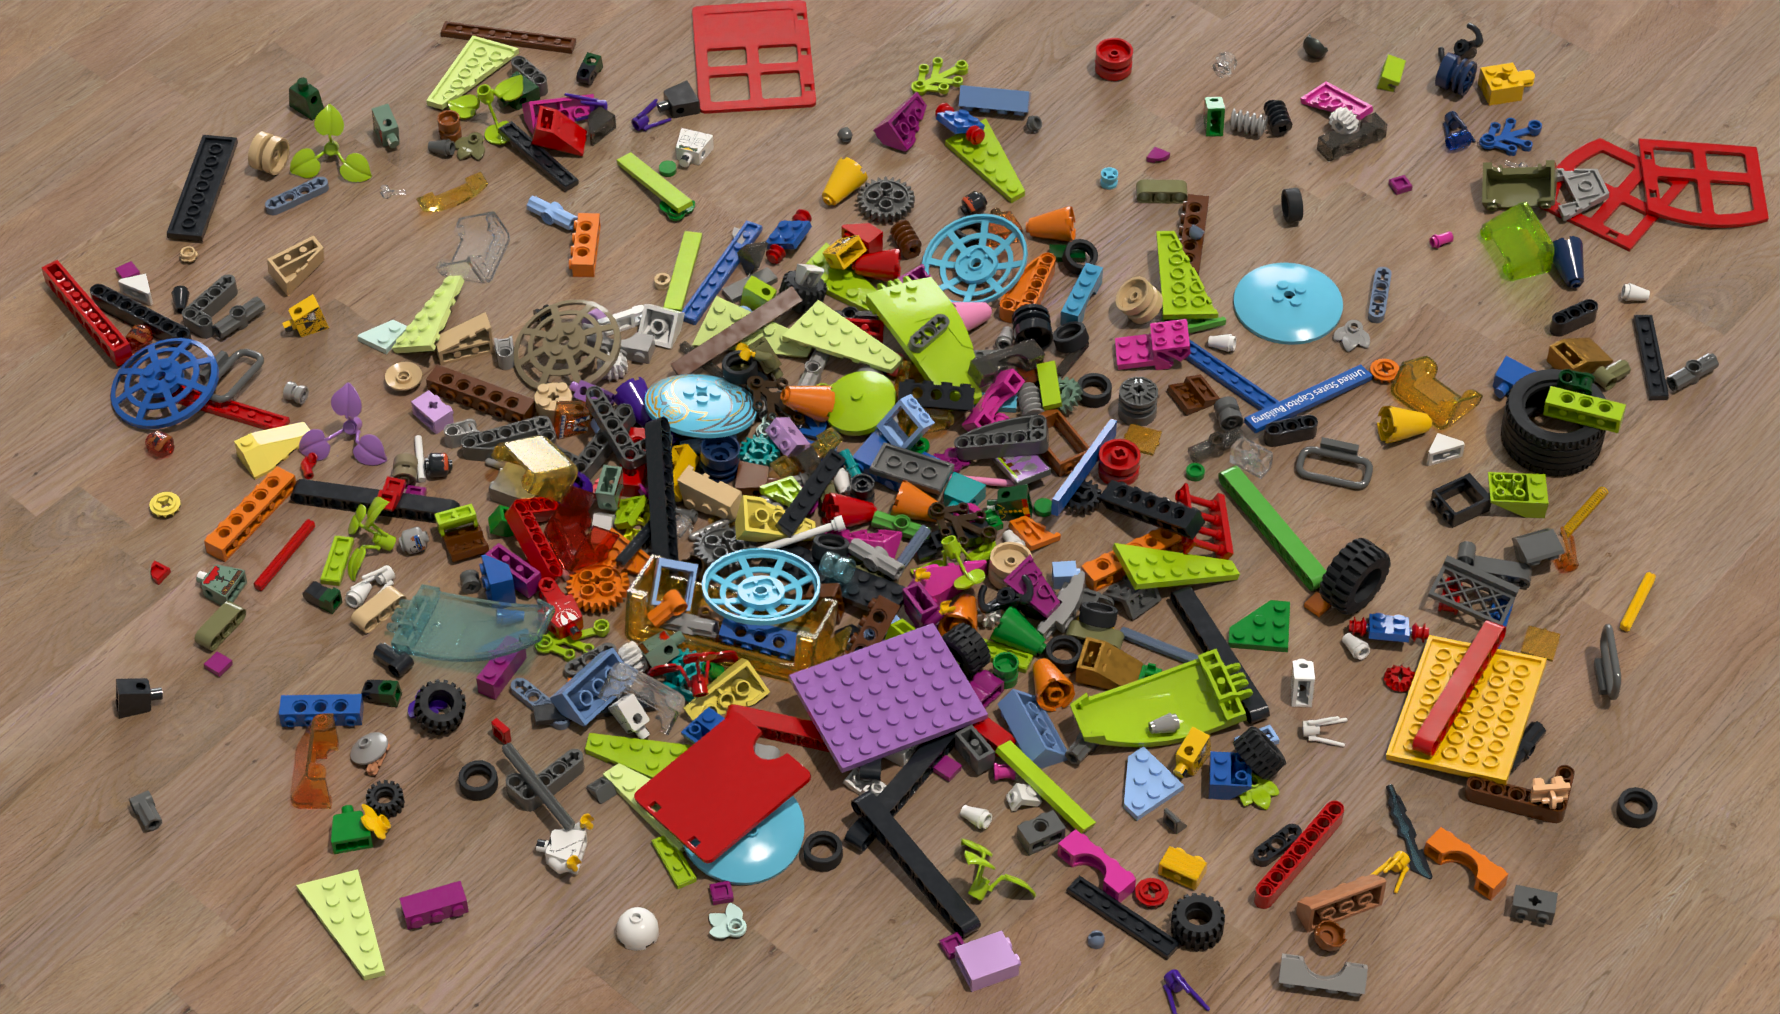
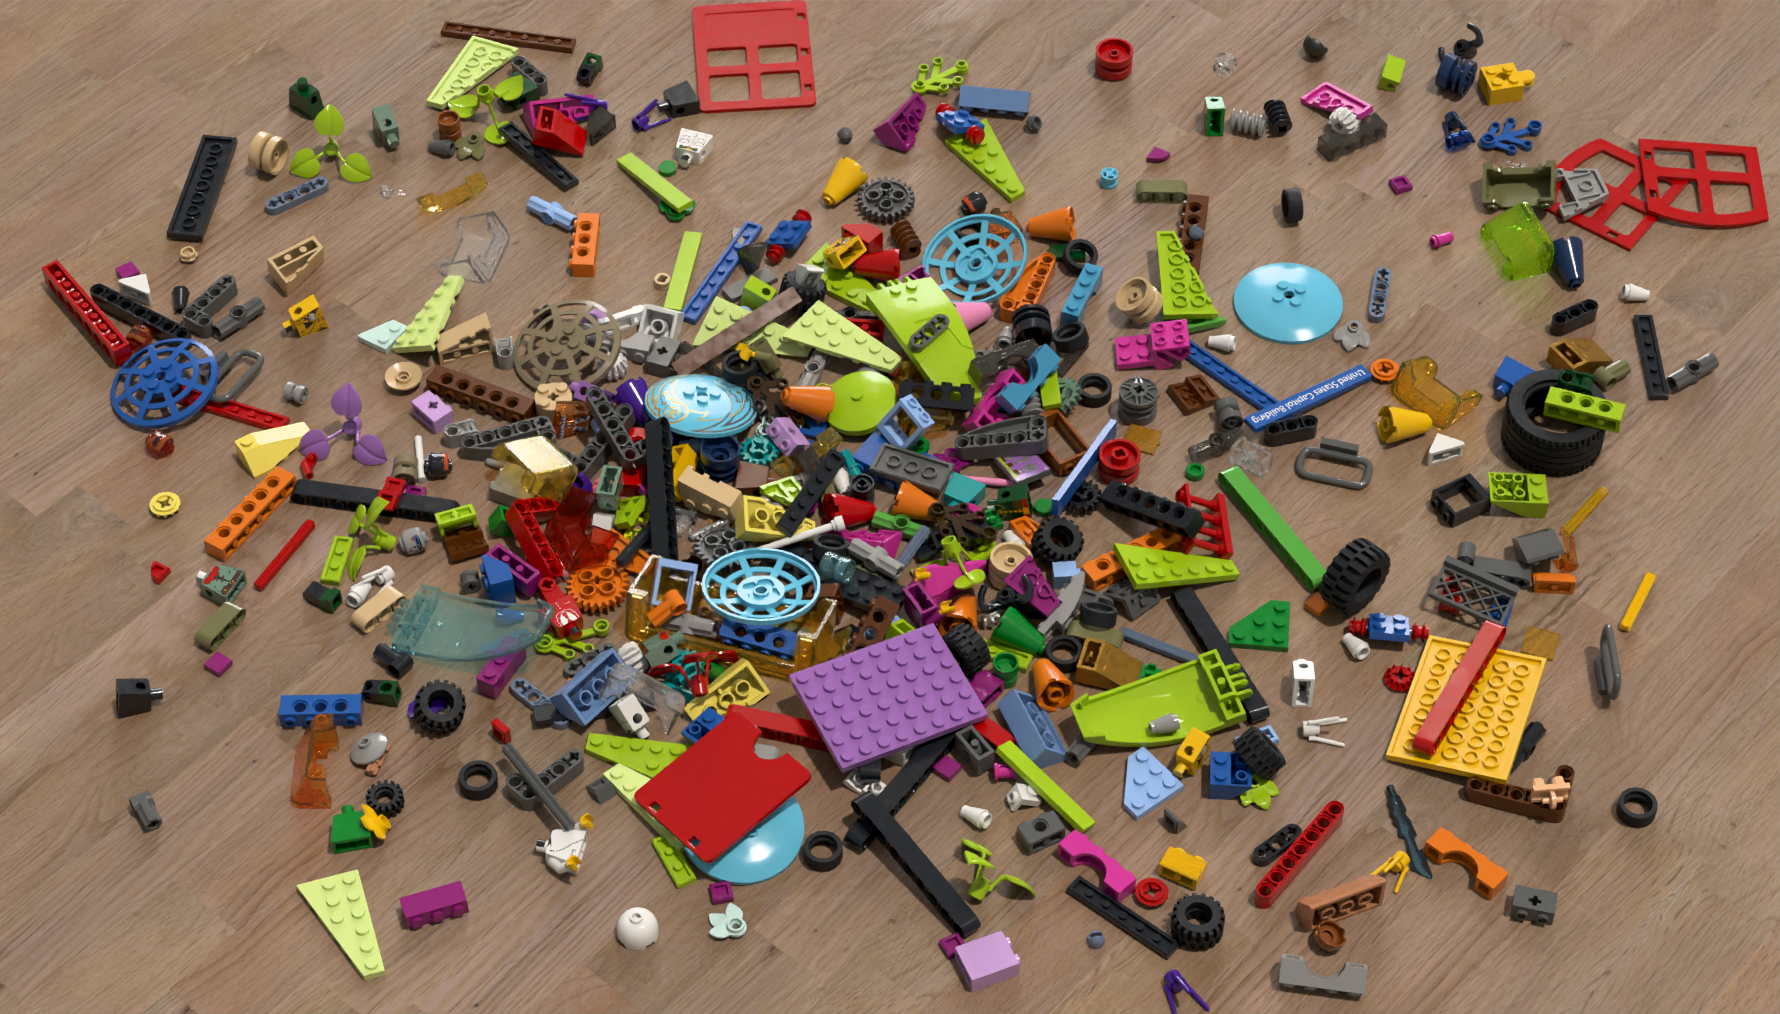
none -> dark grey brick [645,336,682,378]
none -> dark azure arch [994,343,1061,414]
none -> black tyre [1031,516,1084,567]
none -> orange panel [1532,572,1576,595]

